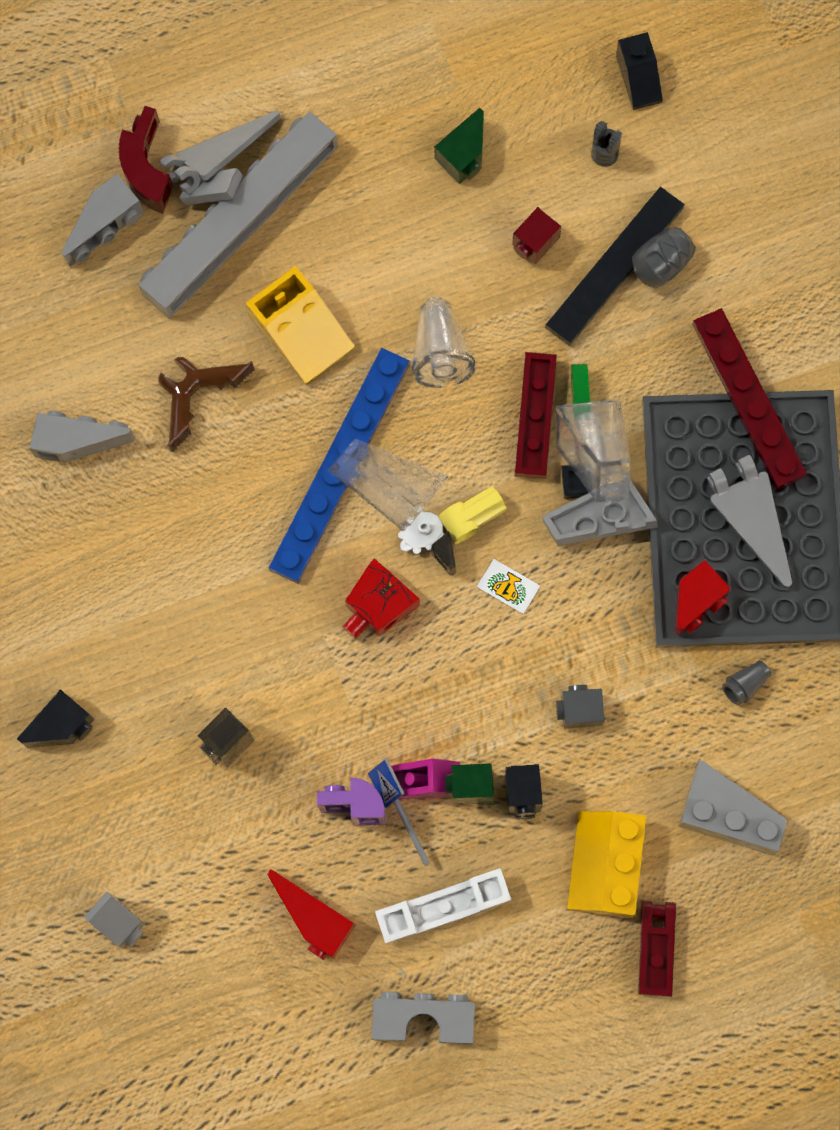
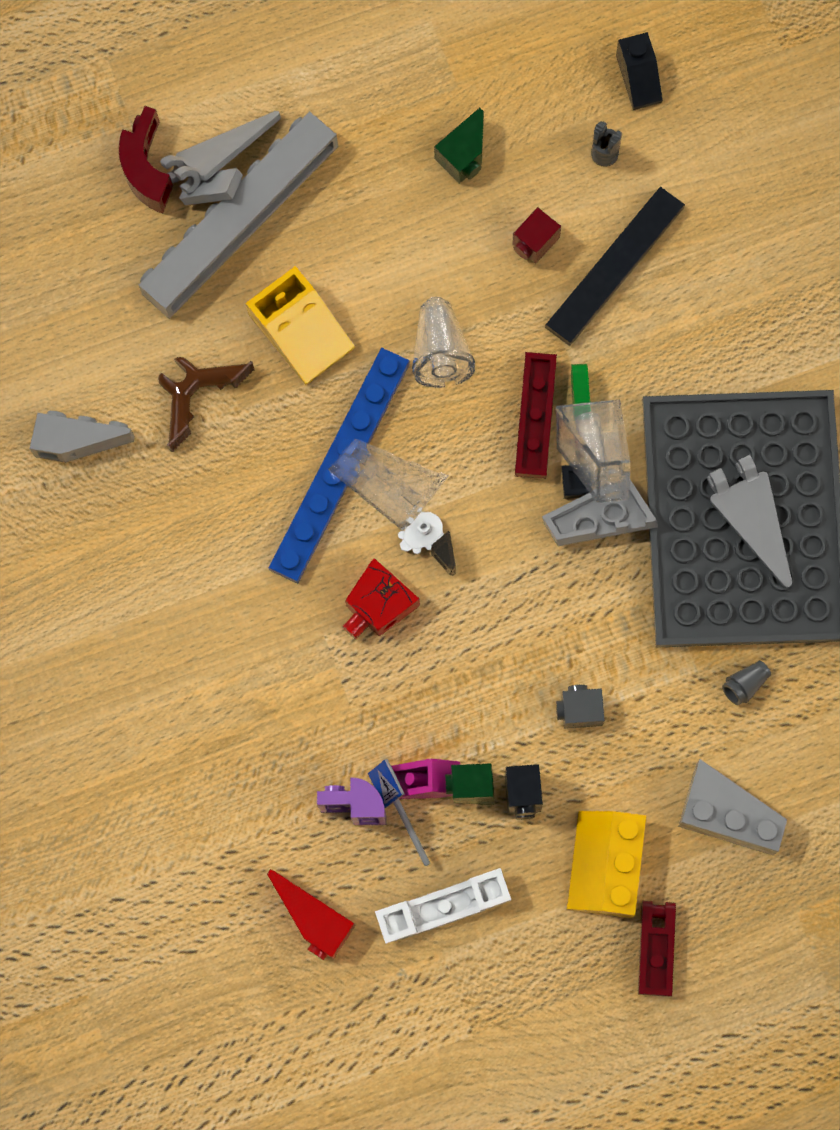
black slope [17,689,94,748] -> none
light grey slope [61,174,143,267] -> none
light grey slope [84,892,145,949] -> none
clear smoke brick [197,707,255,768] -> none
light grey arch [372,992,475,1044] -> none
light yellow piece [438,486,507,544] -> none
white sticker [477,559,540,614] -> none
dark grey piece [632,227,696,289] -> none
red slope [674,560,731,636] -> none
dark red plate [692,308,807,490] -> none

